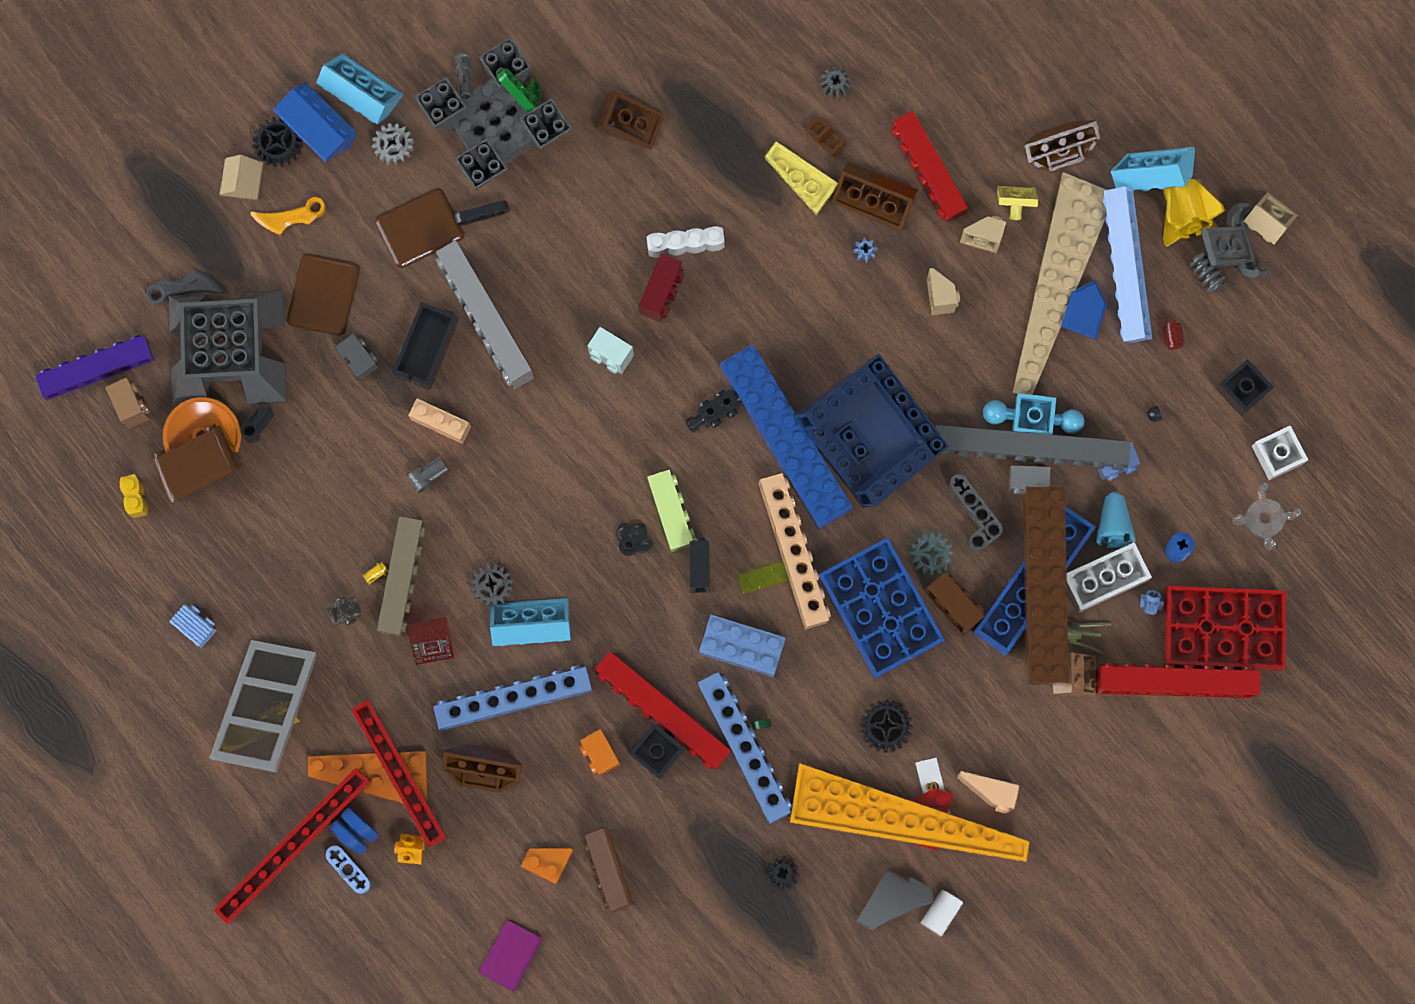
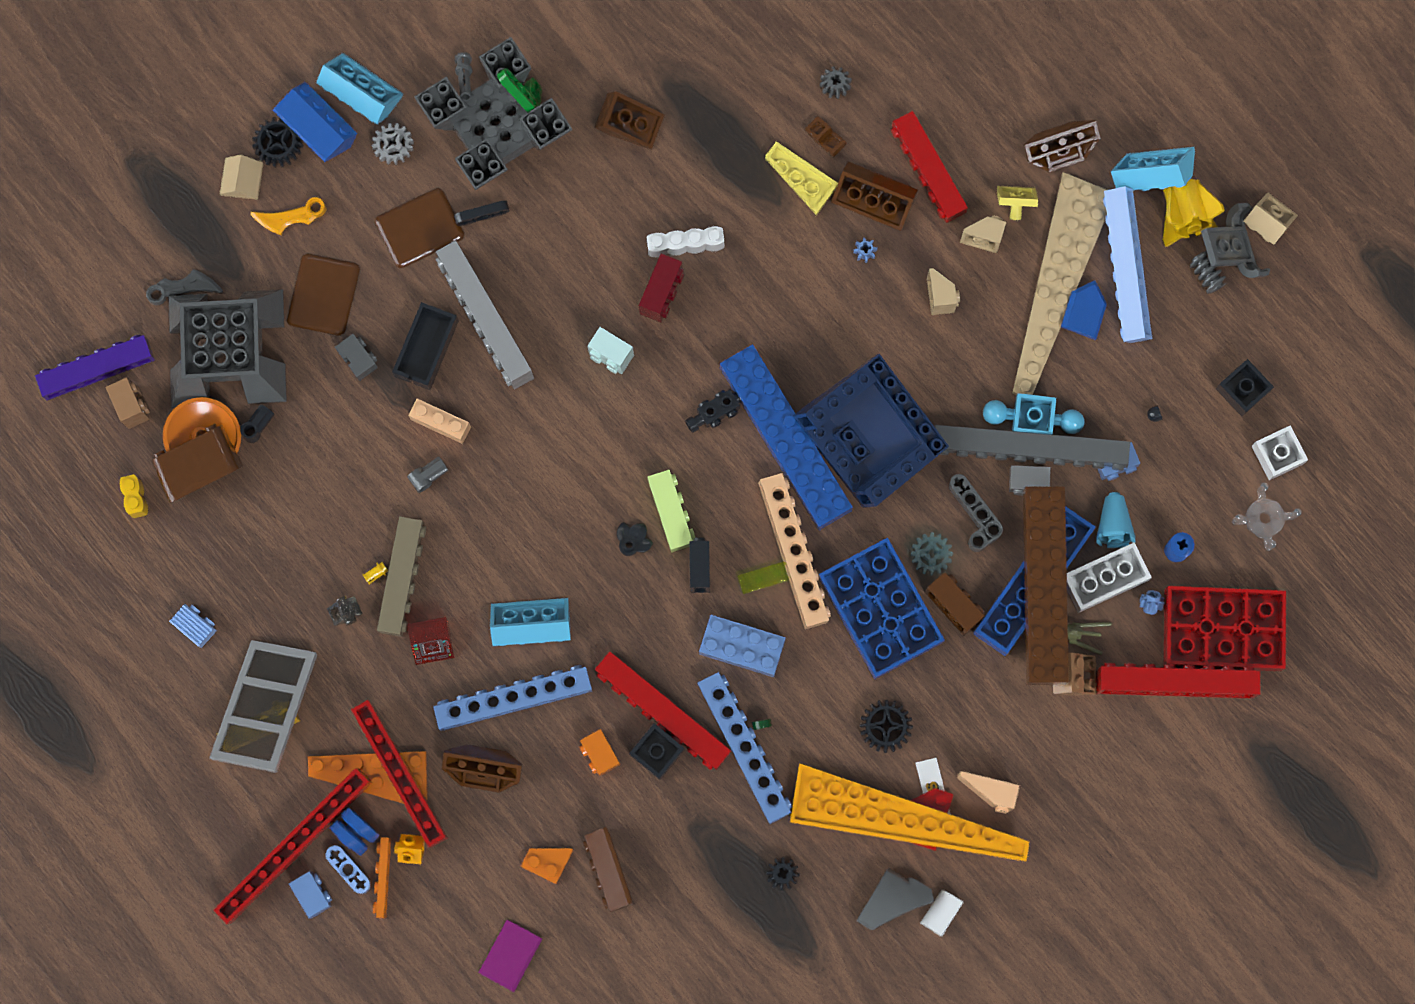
dark grey gear [471,565,513,607] -> none
clear red brick [1162,320,1185,350] -> none
none -> medium blue brick [289,871,332,919]
none -> orange plate [373,838,391,918]

